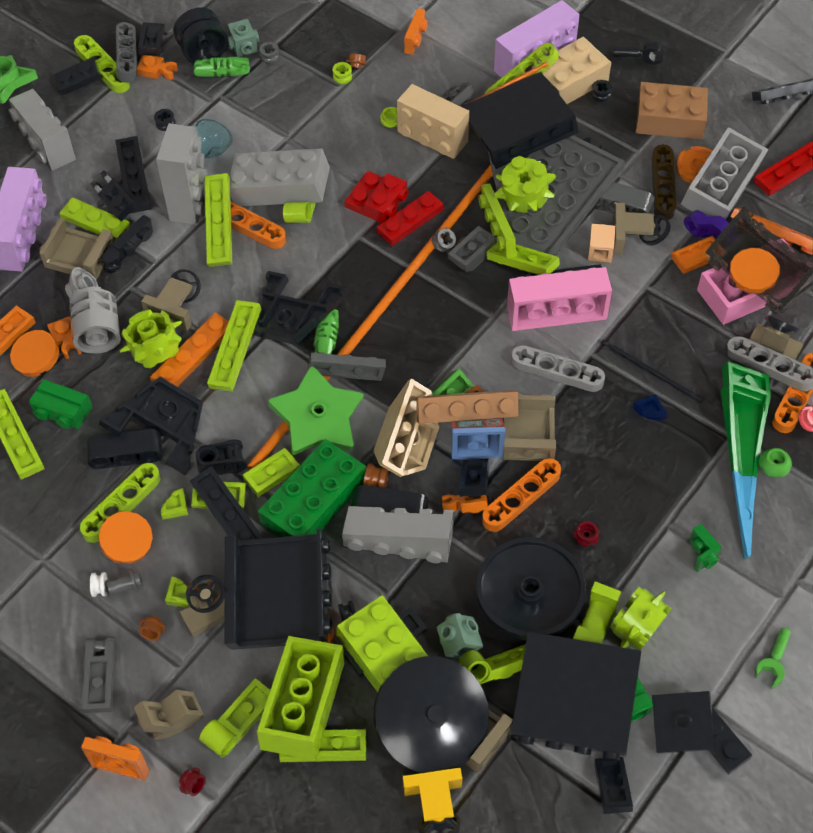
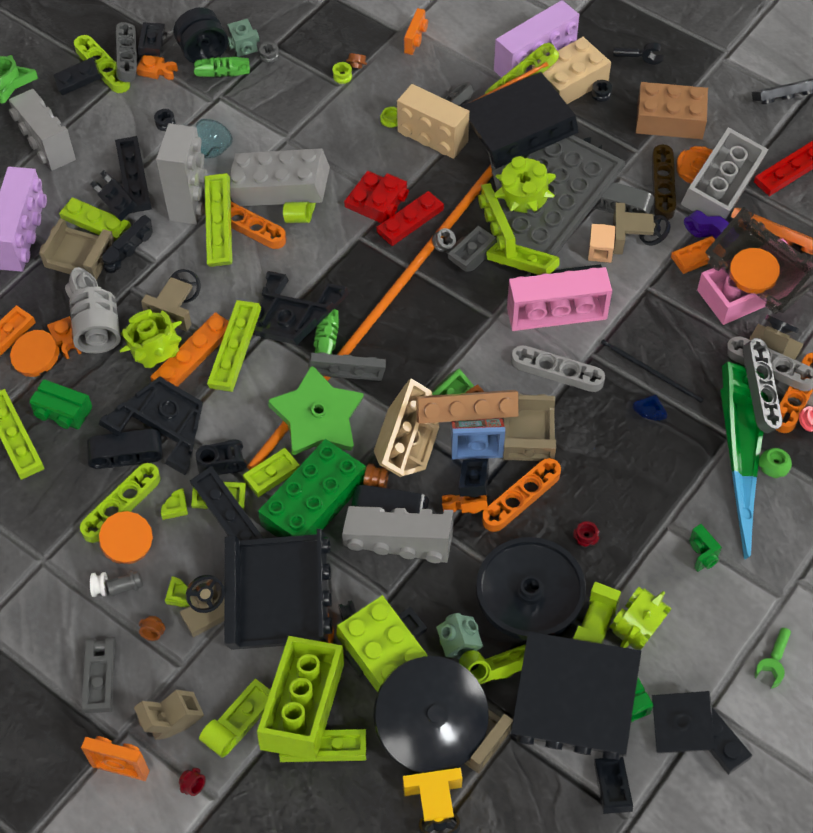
none -> dark grey beam [743,338,782,433]

